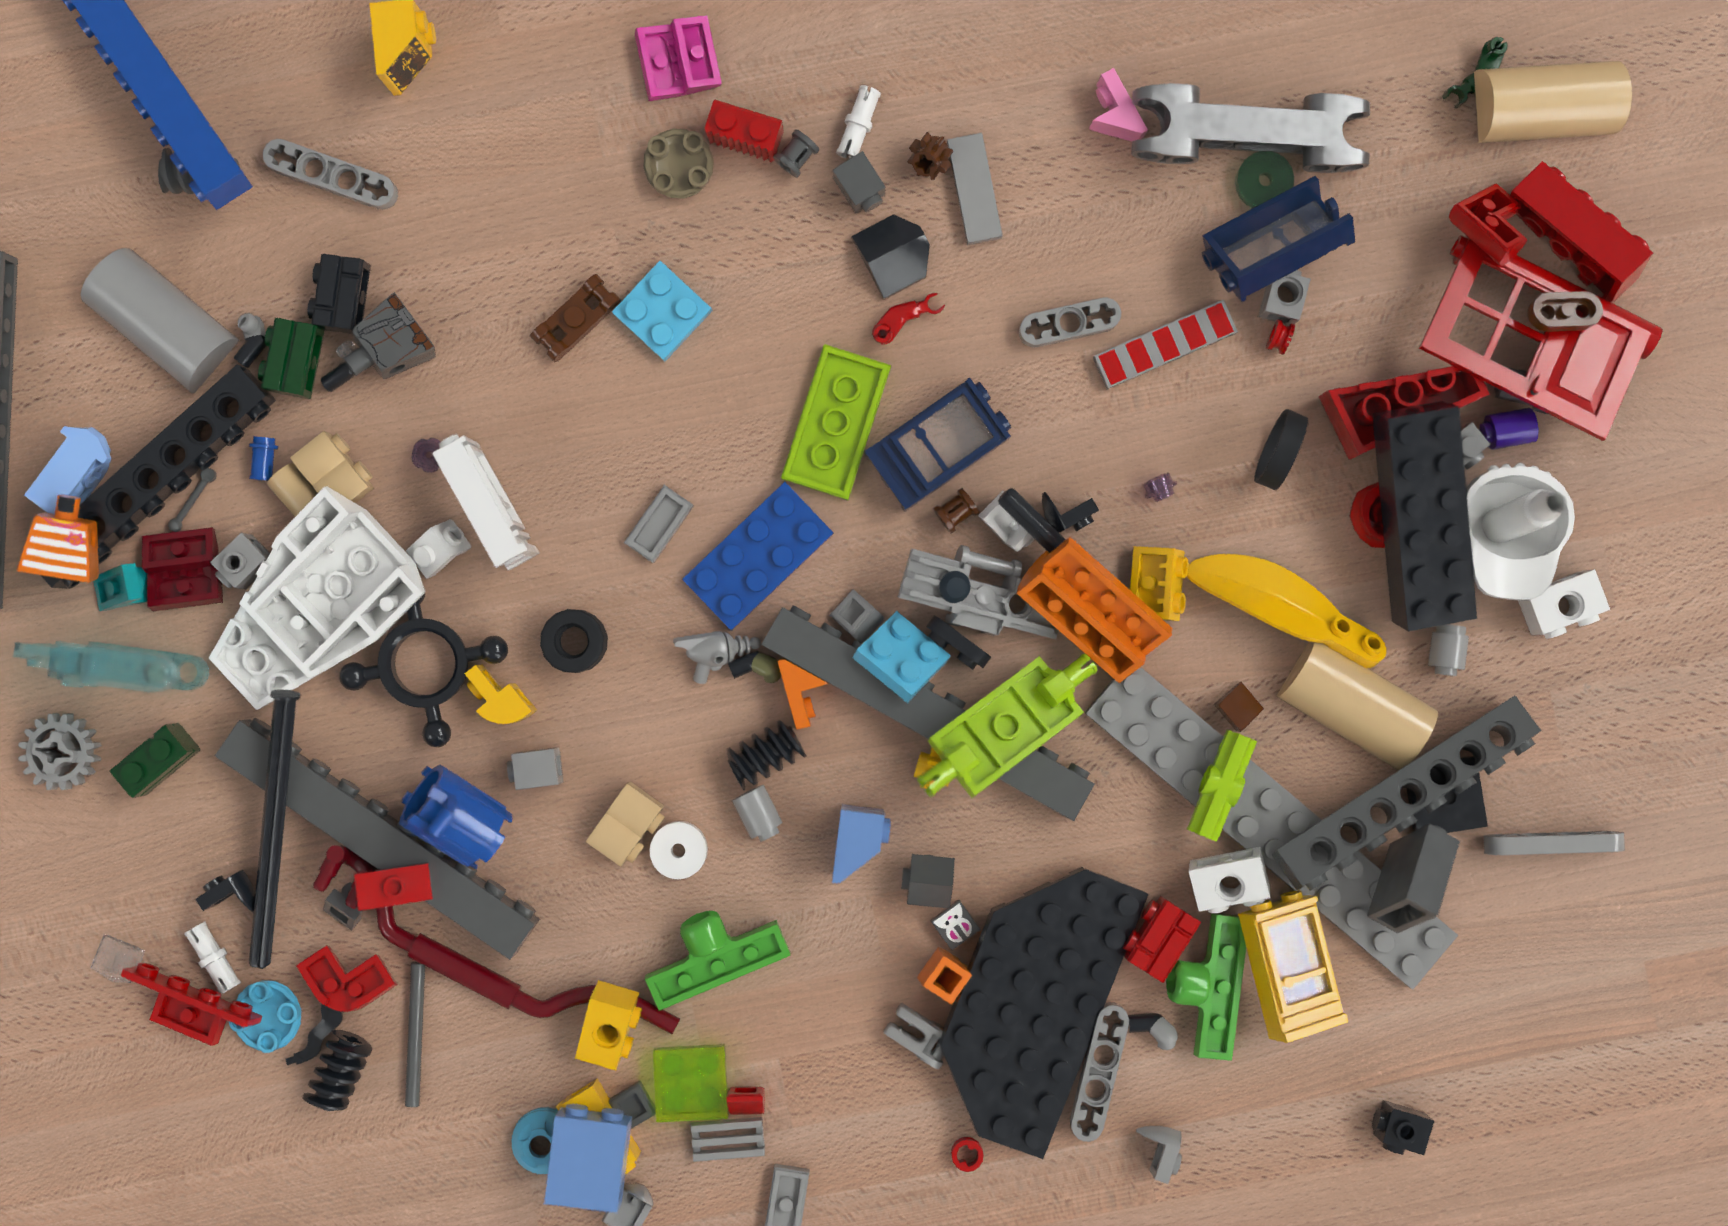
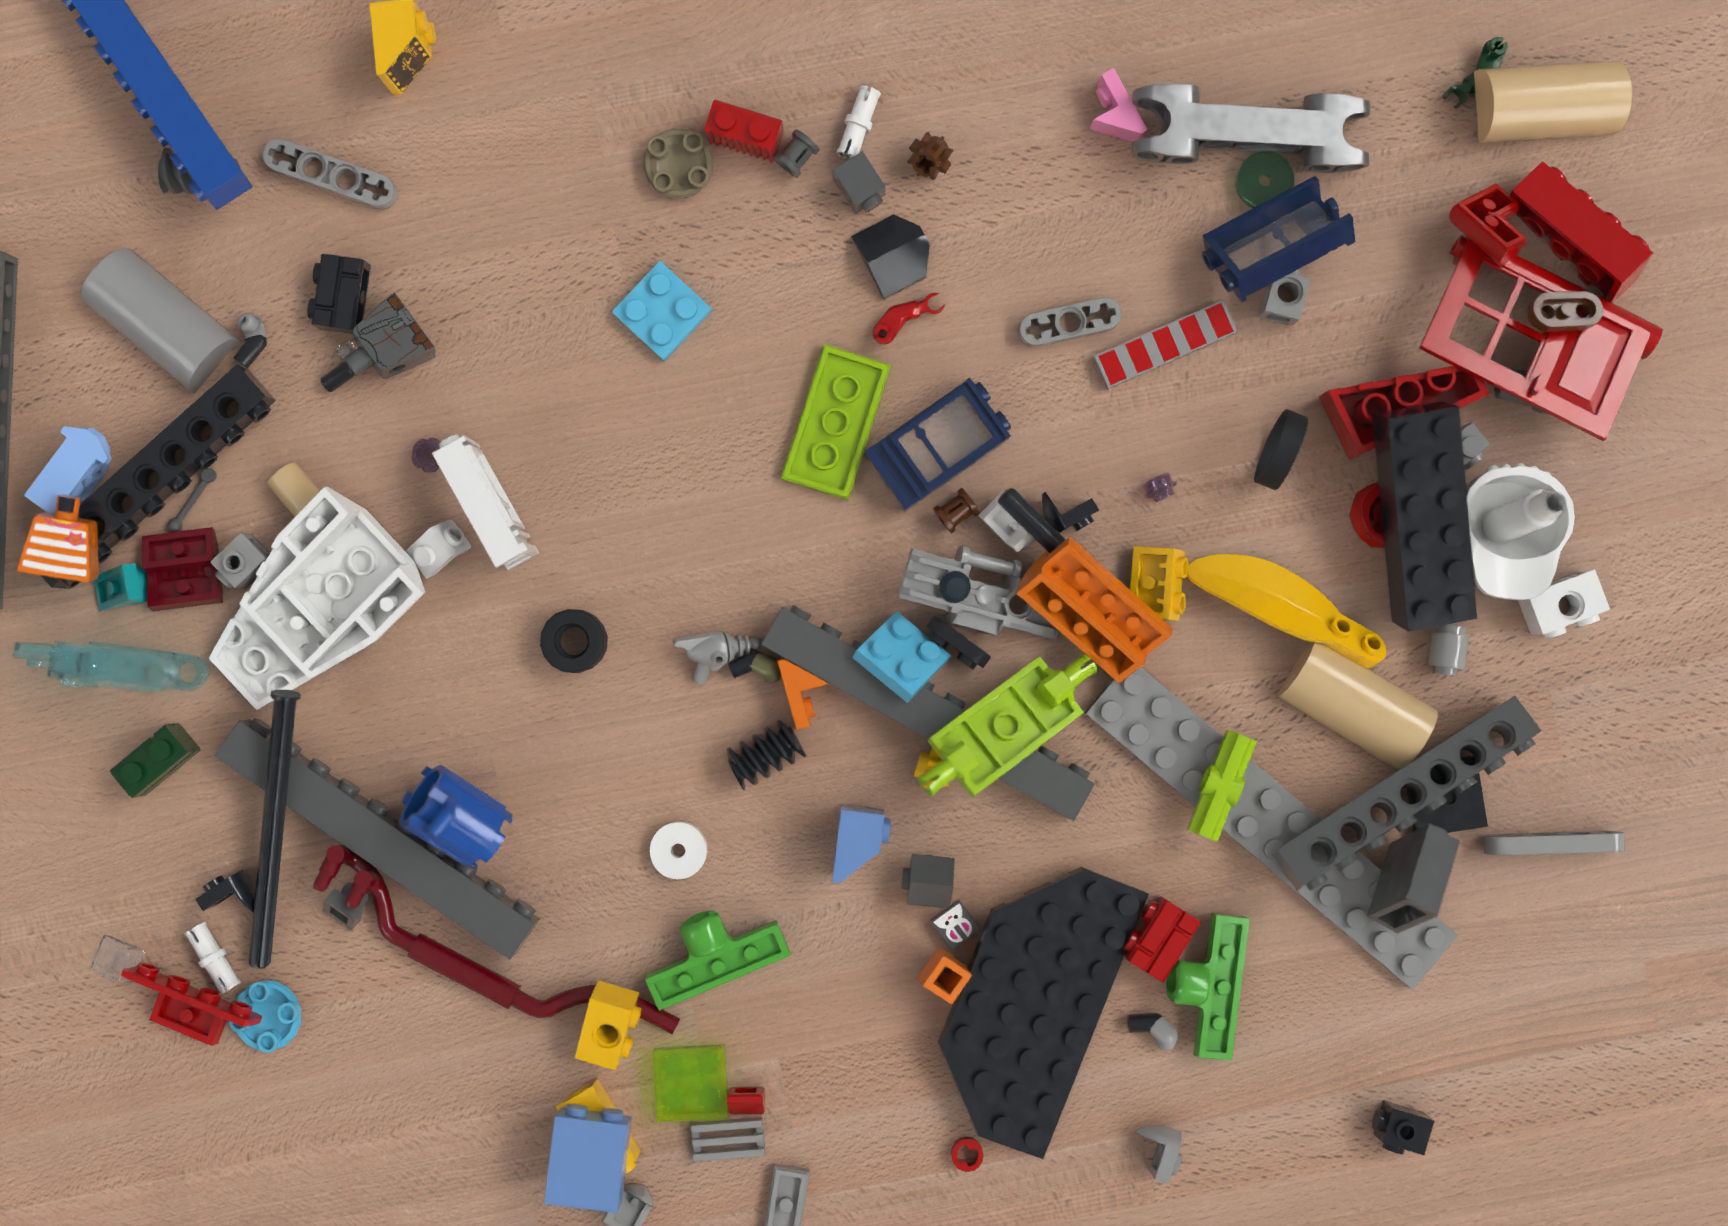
light grey gear [18,713,101,791] -> none
blue pin [249,437,278,481] -> none
dark green brick [258,317,325,399] -> none
black hair [285,1004,343,1066] -> none
tan brick [290,431,374,503] -> none
red plate [296,945,398,1012] -> none
black piece [302,1030,372,1111] -> none
black piece [339,588,508,747] -> none
red plate [354,863,433,911] -> none
dark grey bar [405,962,425,1107] -> none
yellow brick [465,665,538,724] -> none
light grey brick [507,747,564,790] -> none
medium azure piece [511,1107,558,1174] -> none
reddish brown plate [530,274,621,362] -> none
tan brick [586,781,665,867] -> none
dark grey tile [608,1081,658,1129] -> none
light grey tile [624,485,694,563] -> none
dark pink slope [634,15,722,101] -> none
blue plate [682,482,834,631] -> none
light grey brick [732,784,783,842] -> none
light grey slope [830,589,884,643] -> none
light grey piece [883,1003,944,1069] -> none
light grey tile [947,133,1003,245] -> none
light grey beam [1070,1002,1129,1142] -> none
white brick [1189,847,1270,913] -> none
reddish brown slope [1214,682,1264,732] -> none
yellow door [1238,890,1349,1043] -> none
red bush [1266,319,1295,355] -> none
dark purple brick [1479,407,1539,450] -> none

